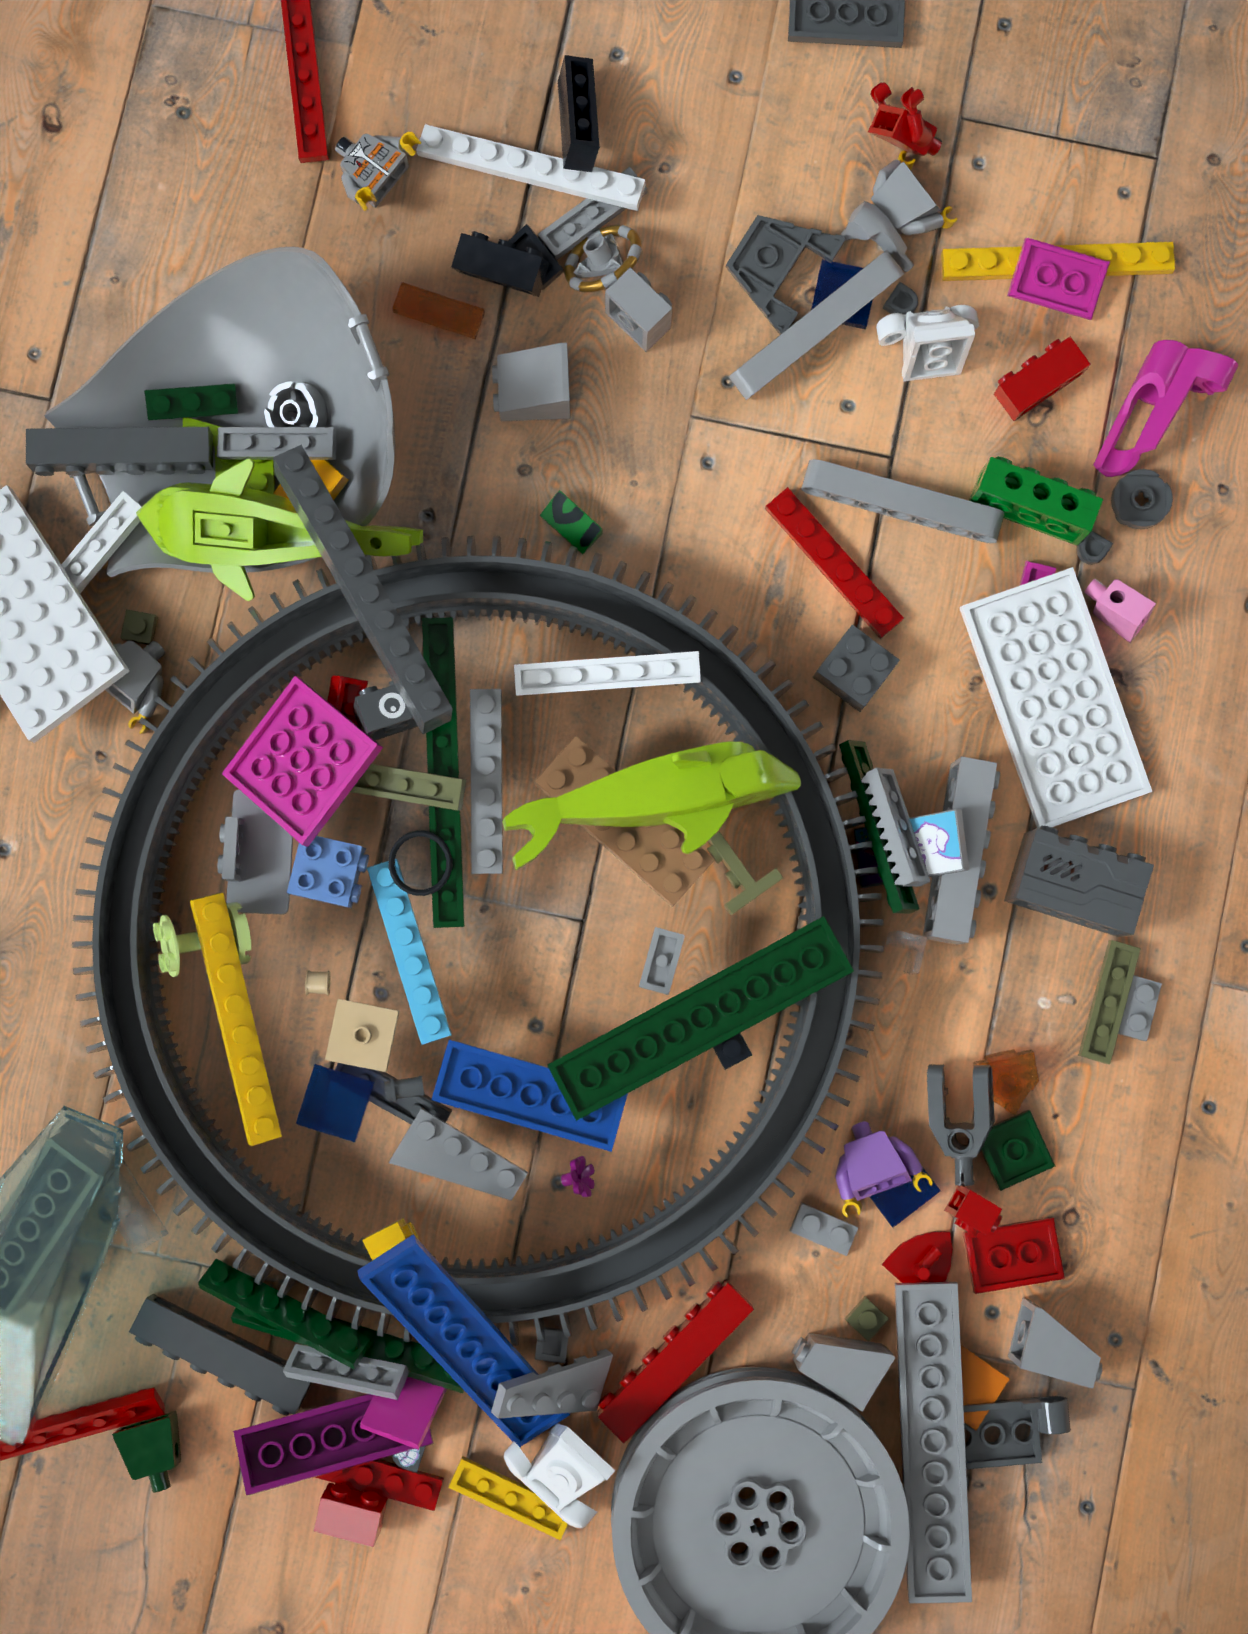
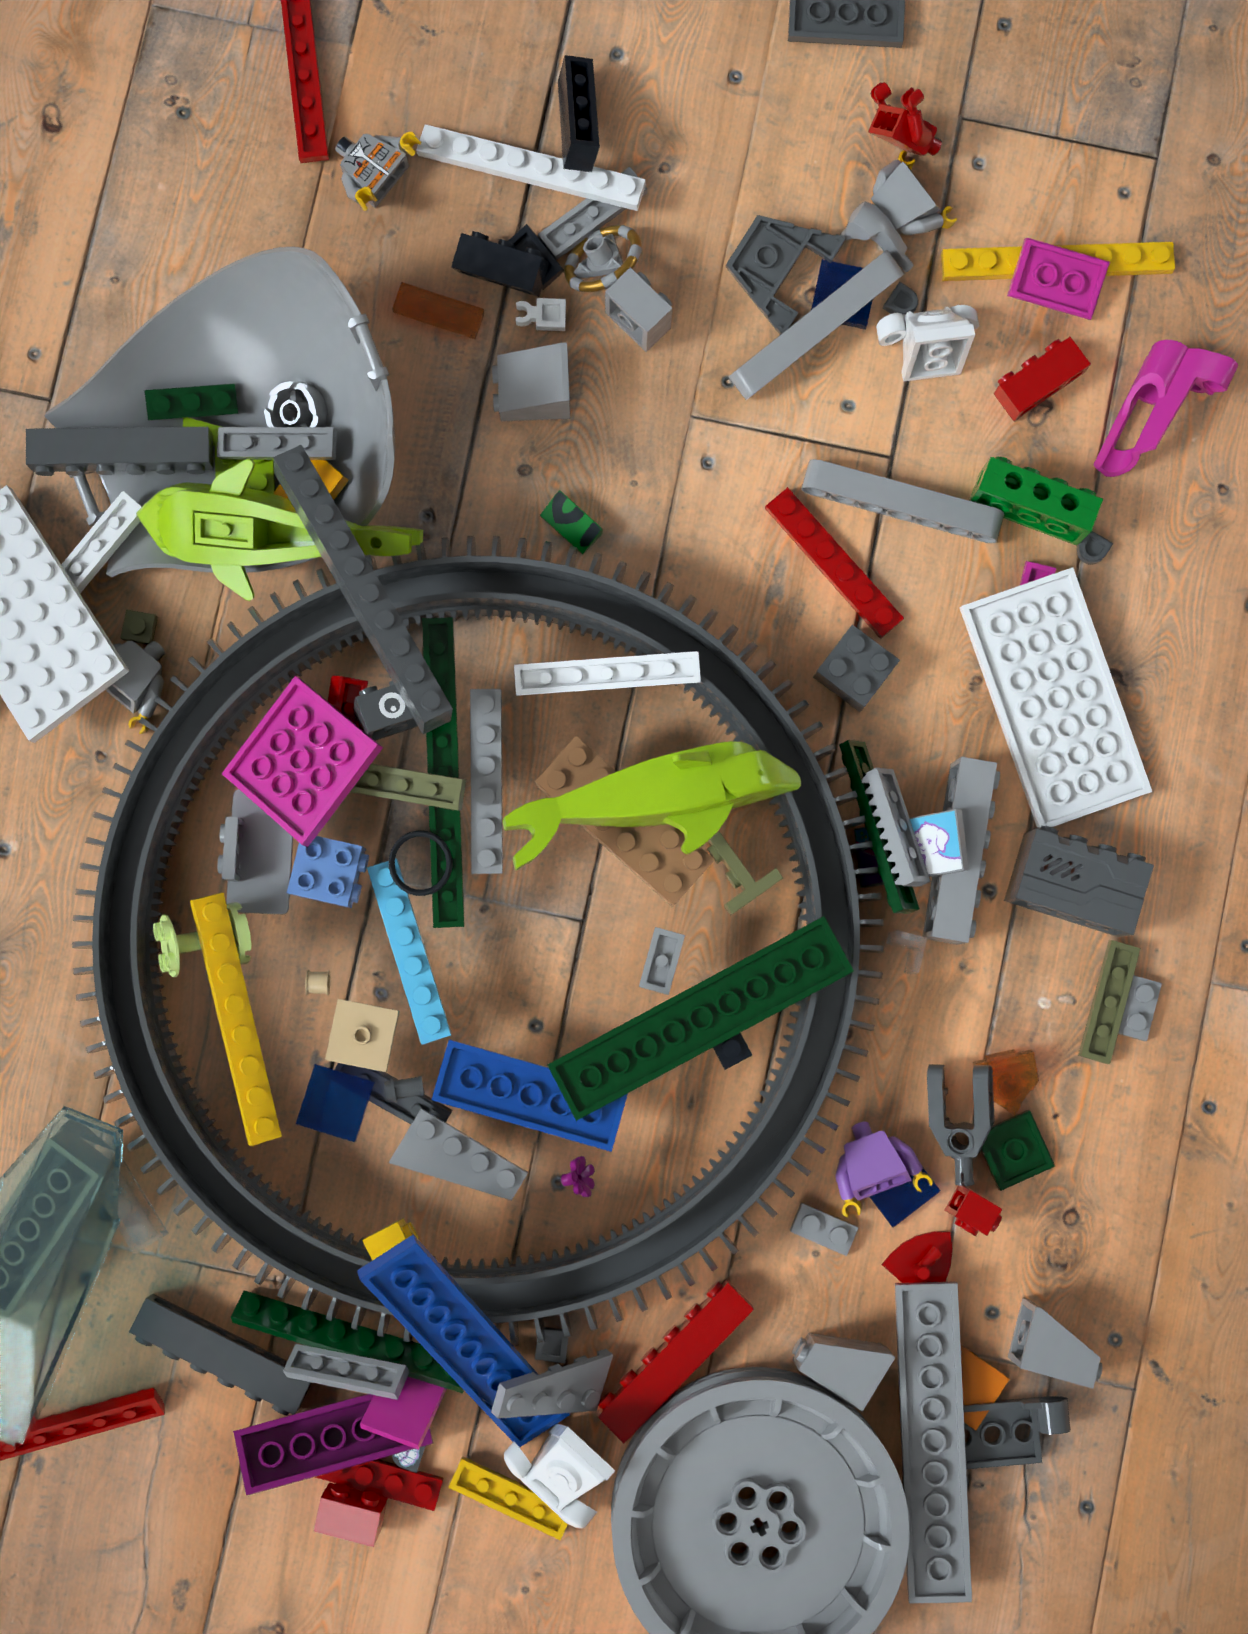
dark green torso [112,1411,181,1493] -> none
dark green plate [198,1259,372,1370] -> none
olive plate [845,1296,889,1342] -> none
red tile [963,1217,1065,1294] -> none
bright pink torso [1084,579,1156,643] -> none
dark grey plate [1111,469,1173,529] -> none
none -> white plate [516,298,566,331]

